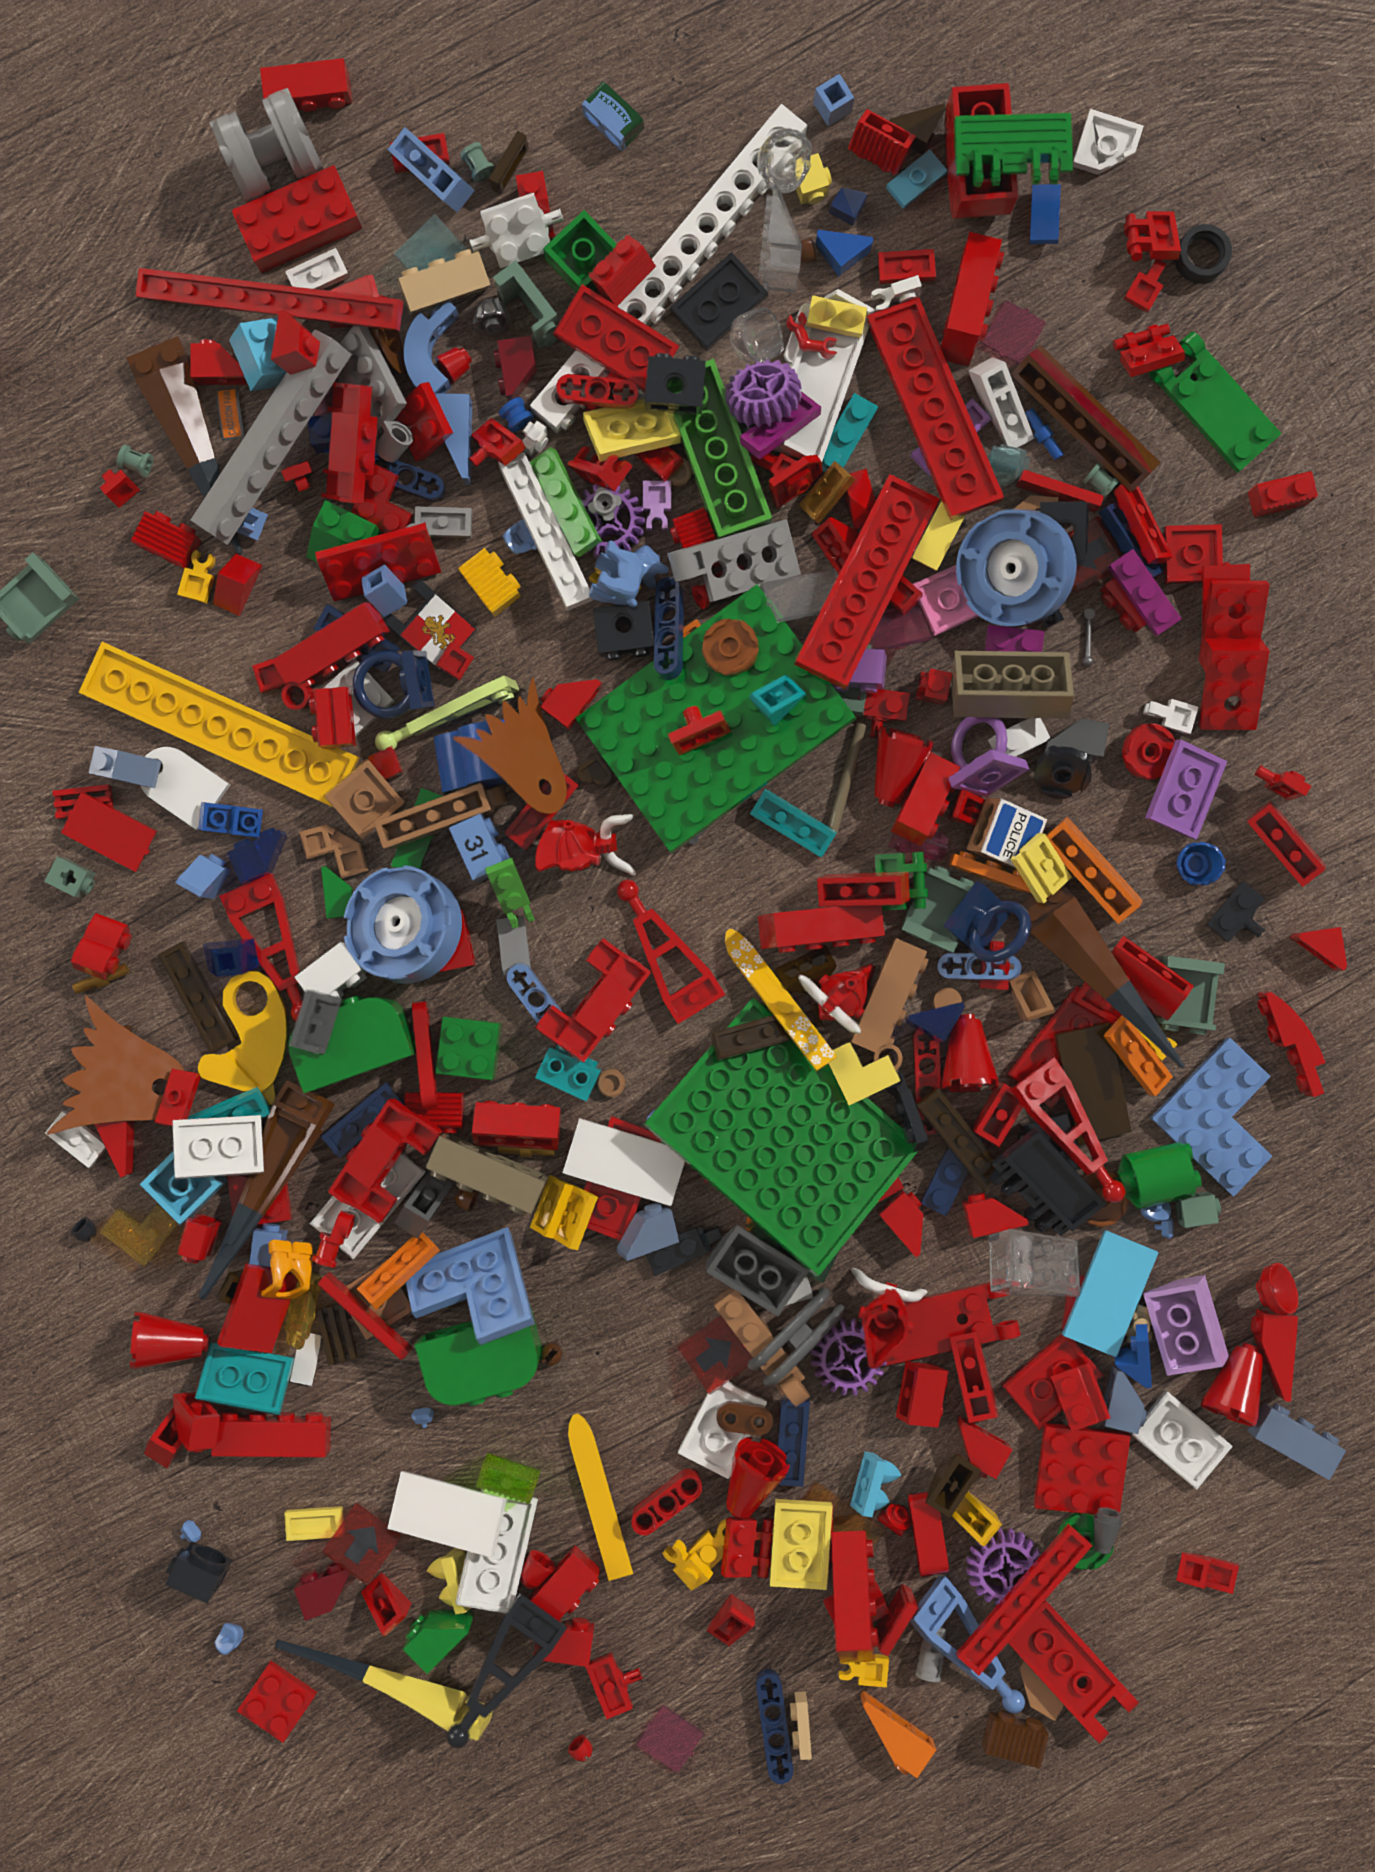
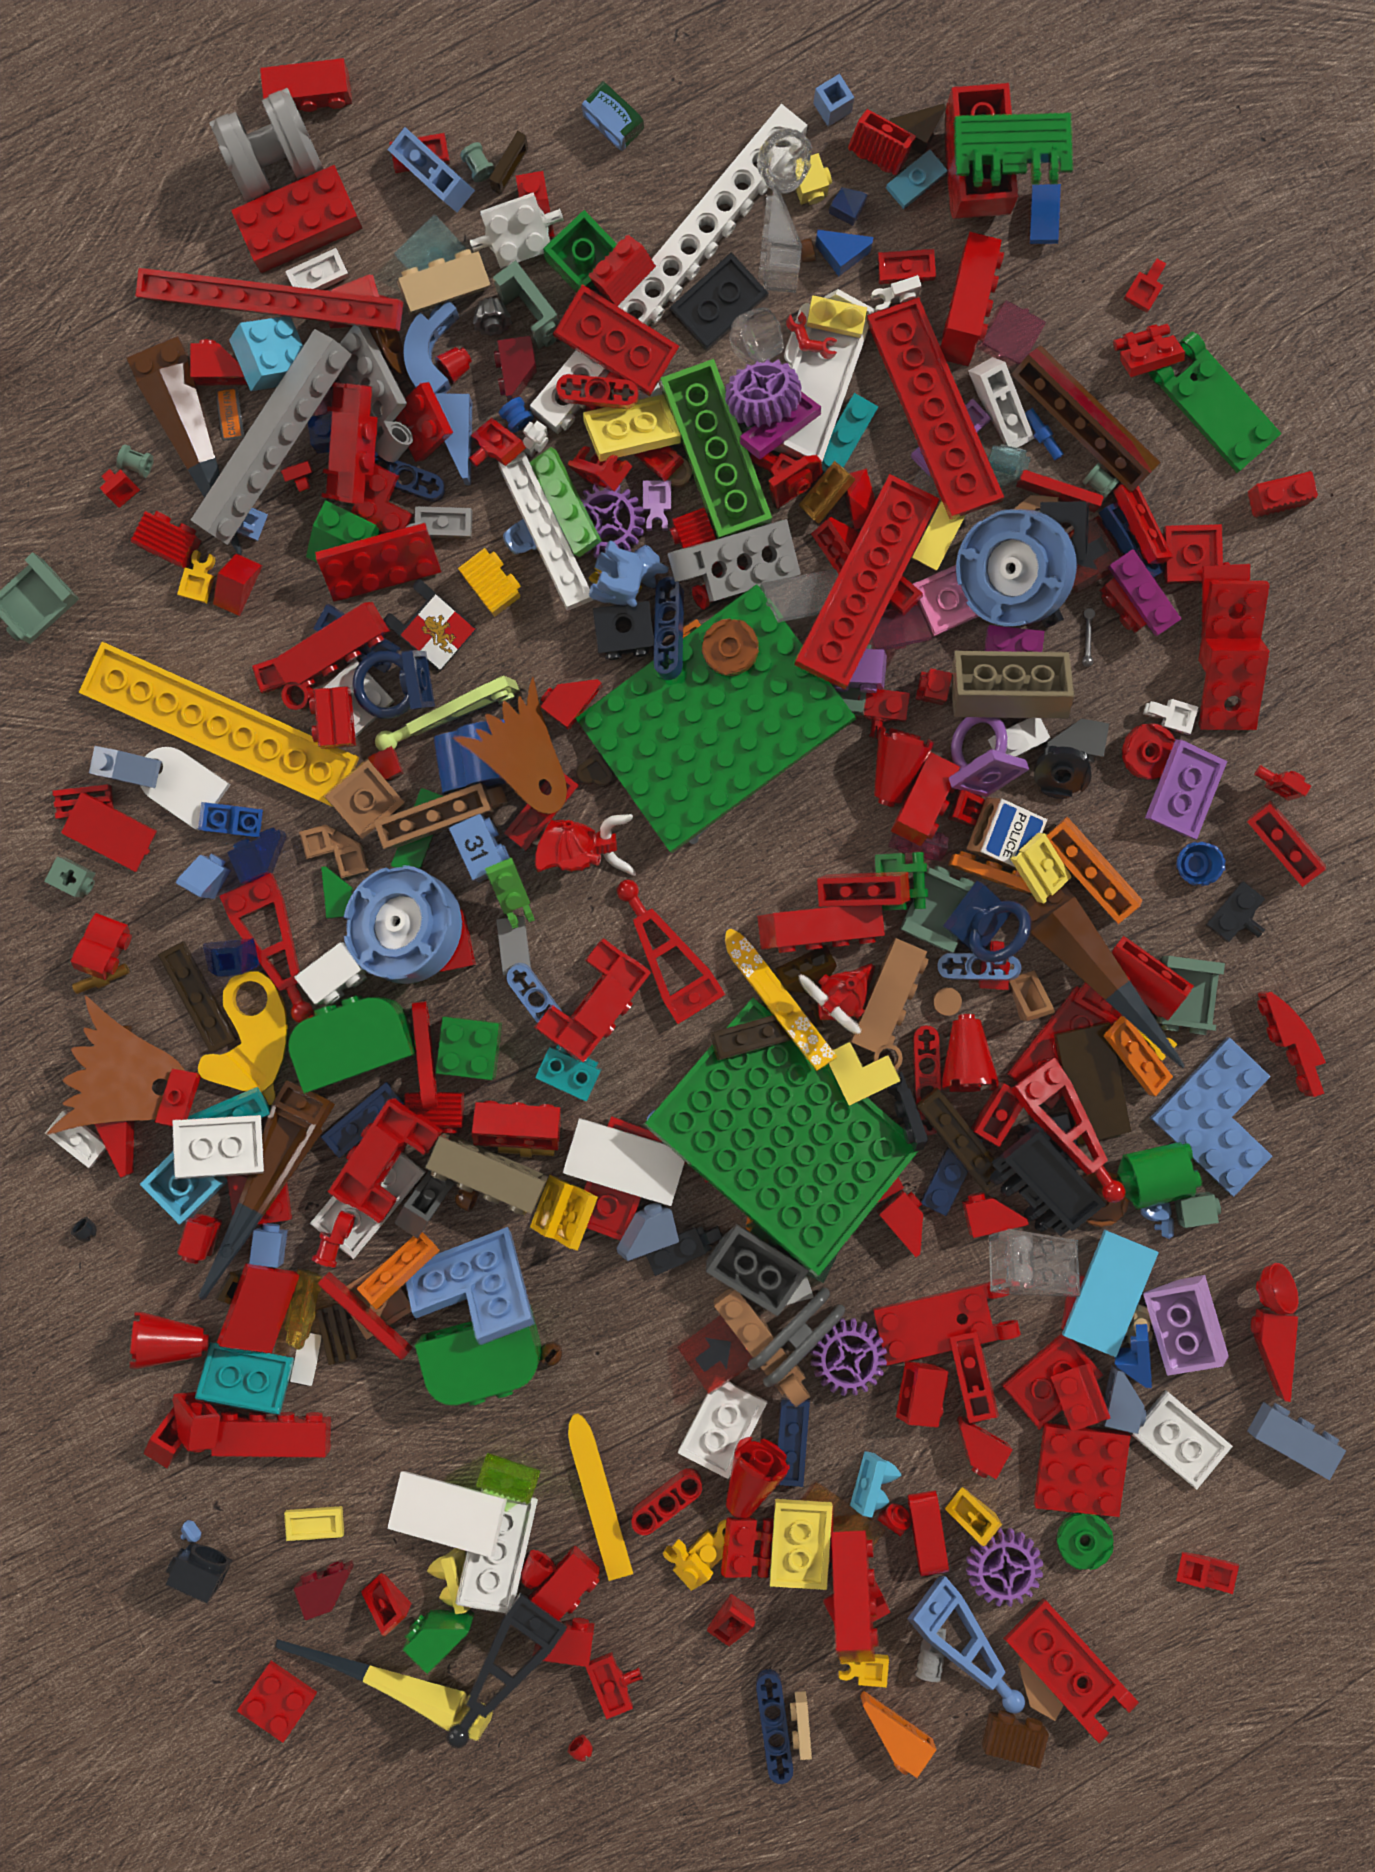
clear yellow plate [100,1204,179,1266] -> none
medium blue piece [214,1623,243,1655] -> none
light orange piece [261,1239,313,1299] -> none
red slope [271,309,320,375] -> none
dark grey hinge [289,989,342,1054] -> none
clear red tile [322,1503,402,1586] -> none
medium blue brick [362,564,407,617] -> none
medium blue rock [411,1408,434,1428] -> none
red tile [435,642,474,681] -> none
light grey plate [588,487,622,521] -> none
medium nougat tile [597,1069,625,1097] -> none
clear pink piece [637,1705,704,1773] -> none
black brick [645,353,706,415] -> none
red tile [668,706,731,756] -> none
reddish brown plate [716,1401,773,1436] -> none
teal slope [749,674,806,726] -> none
teal plate [750,788,837,858] -> none
dark tan bar [828,723,866,834] -> none
red helmet [851,1268,927,1369] -> none
red tile [875,1584,918,1657] -> none
clear blue slope [905,1002,965,1044] -> none
dark brown slope [926,1454,981,1518] -> none
red plate [956,1523,1092,1676] -> none
white plate [1073,109,1144,175] -> none
dark grey cone [1094,1507,1122,1554] -> none
red plate [1124,211,1181,261] -> none
black tyre [1174,224,1232,284] -> none
red cone [1200,1343,1263,1427] -> none
red slope [1290,927,1347,971] -> none

